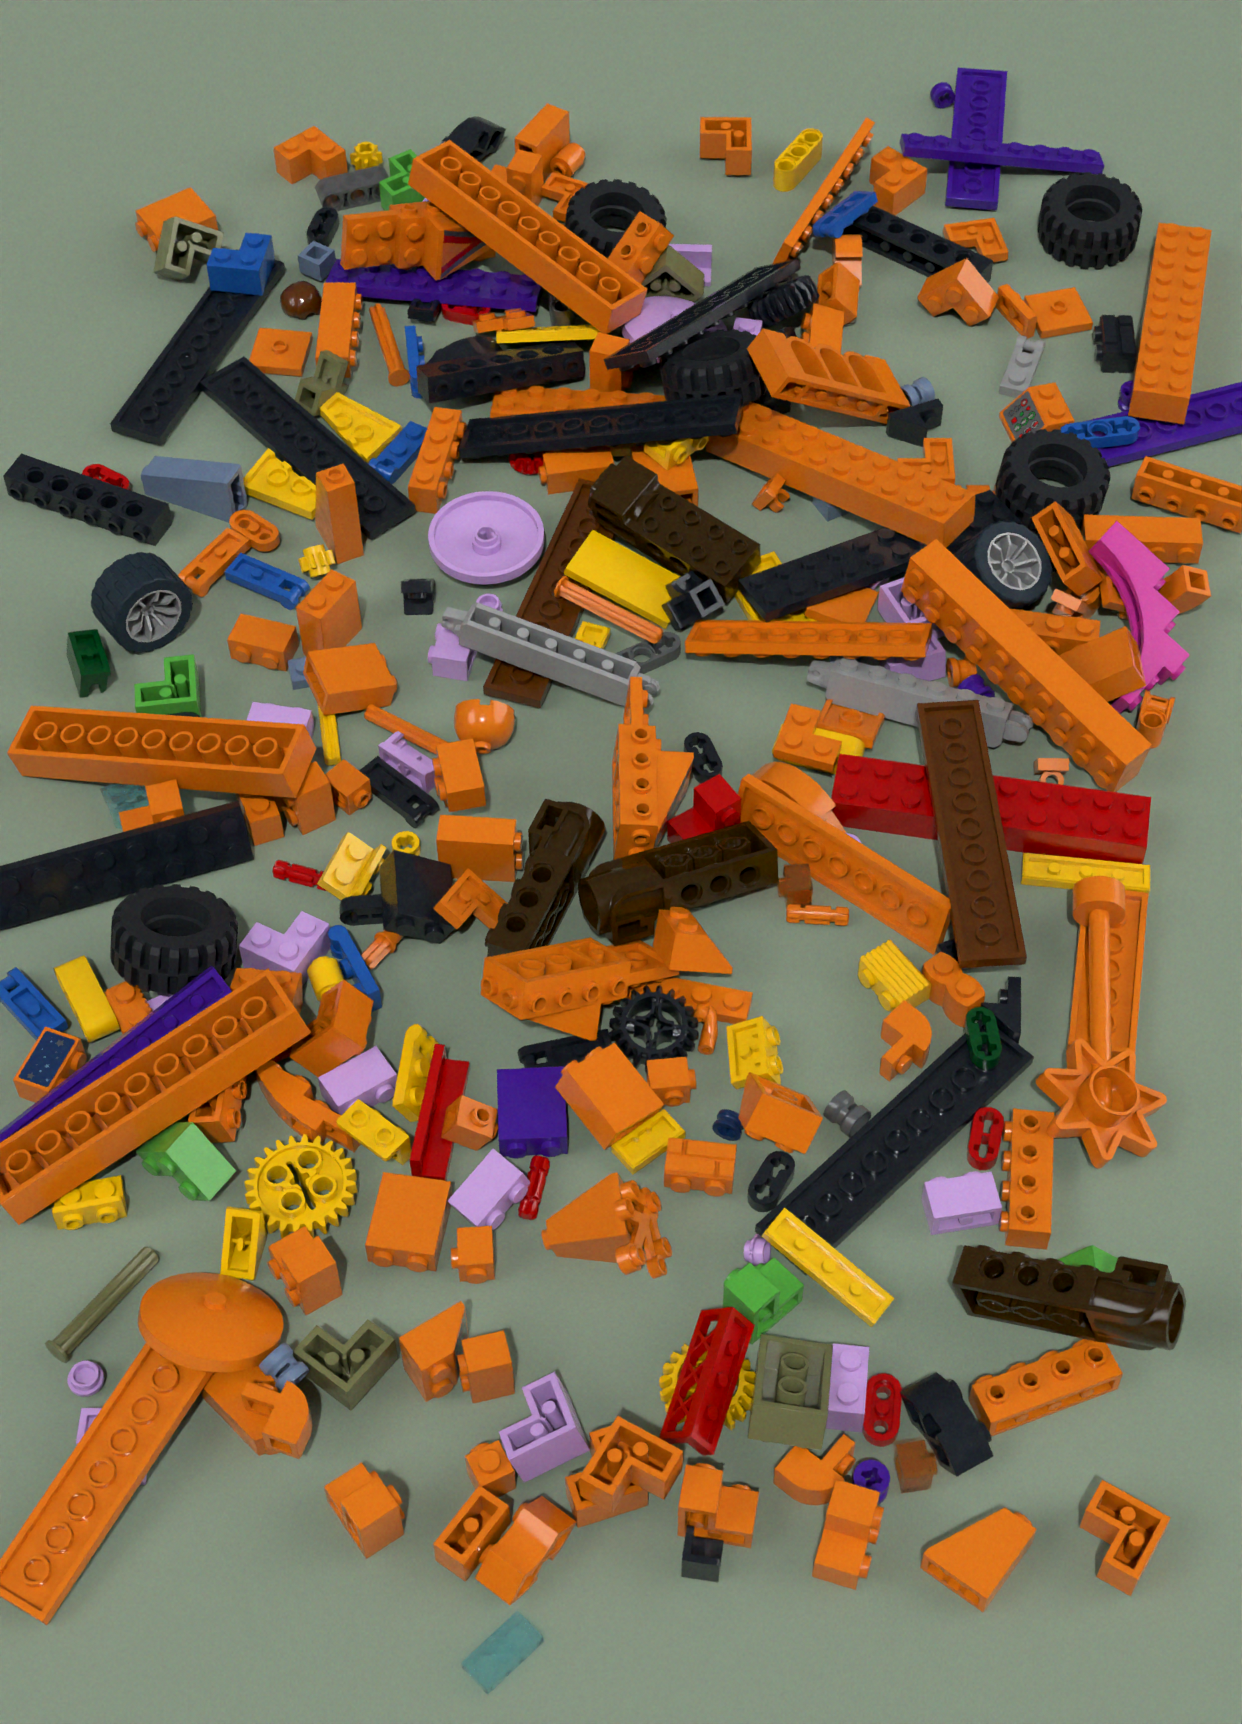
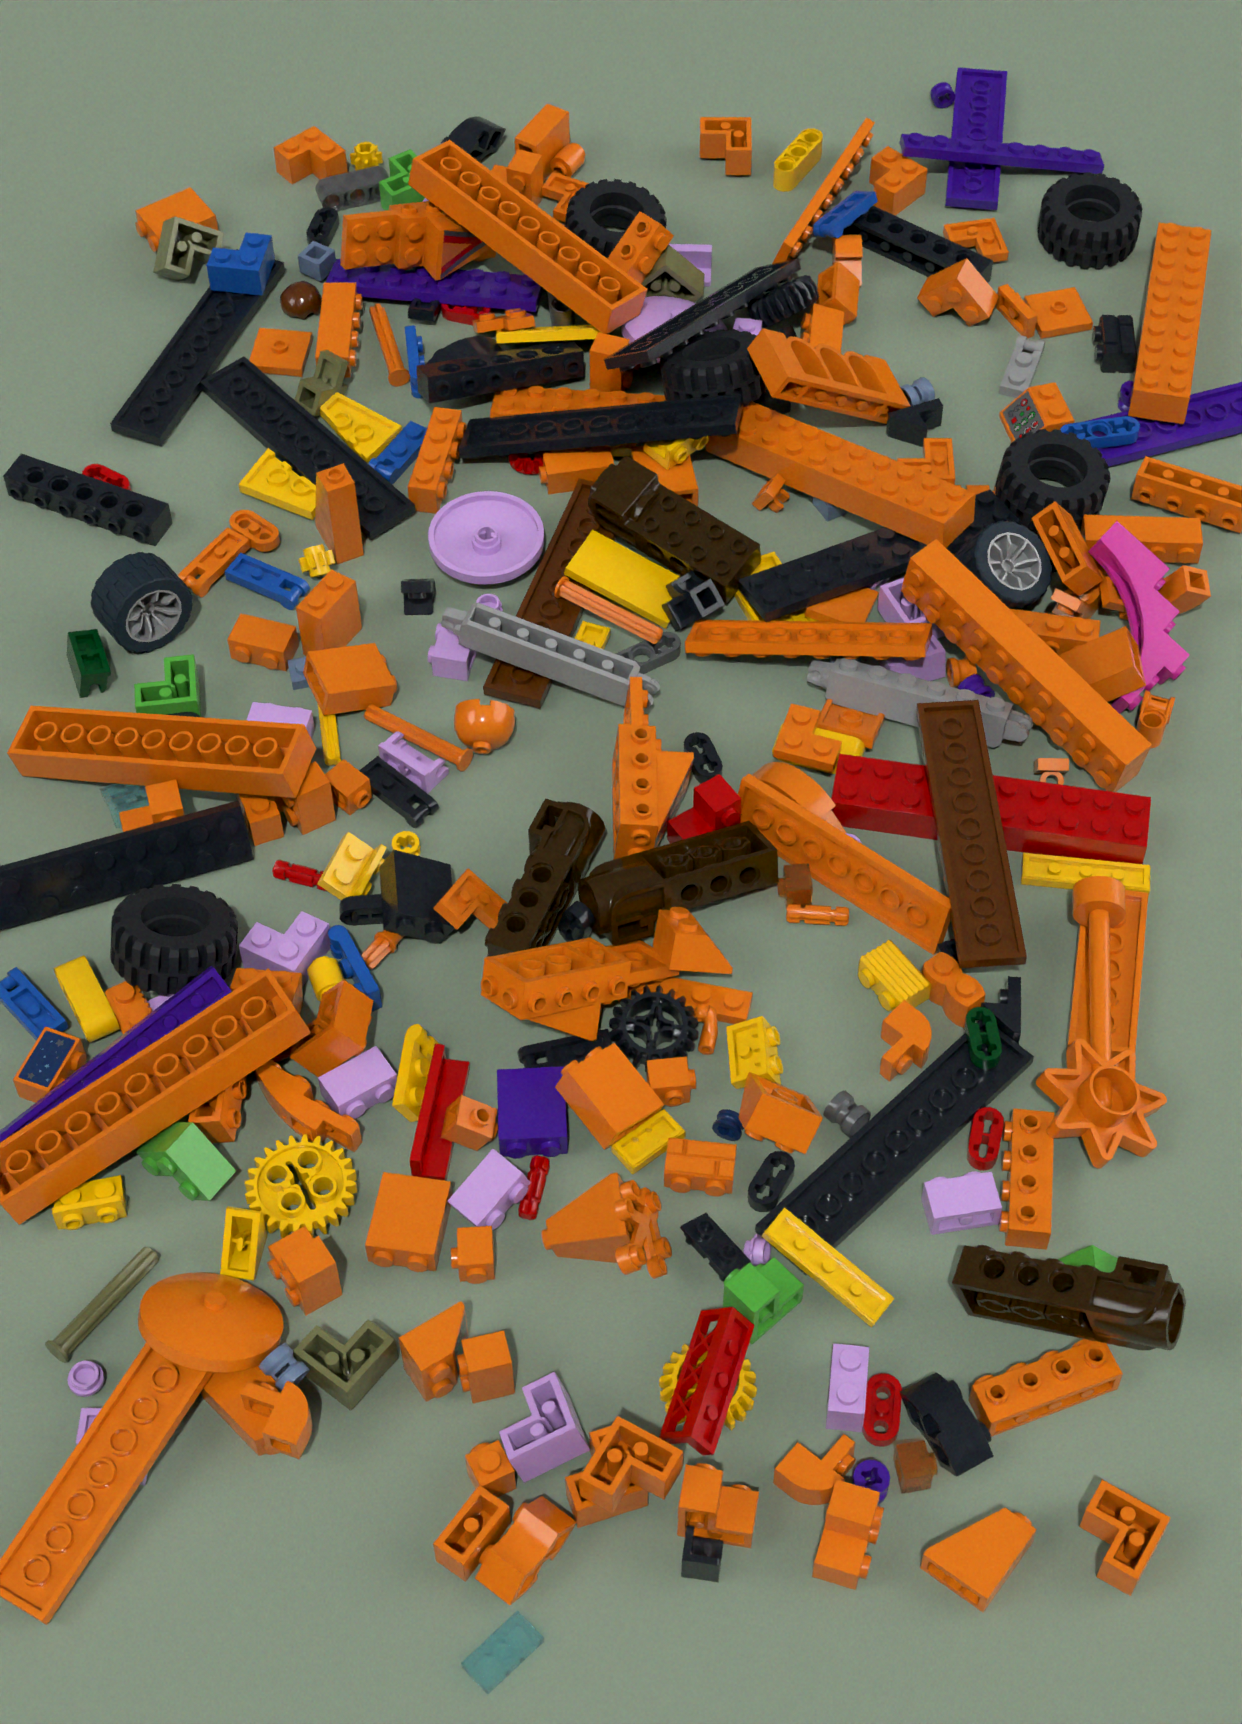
sand blue slope [141,456,248,523] -> none
orange brick [324,1462,405,1559] -> none
yellow bracket [337,1099,411,1165] -> none
orange brick [432,738,486,812] -> none
orange brick [436,815,524,882] -> none
olive brick [748,1334,833,1450] -> none
none -> black beam [558,901,595,942]
none -> black hinge [680,1213,751,1281]

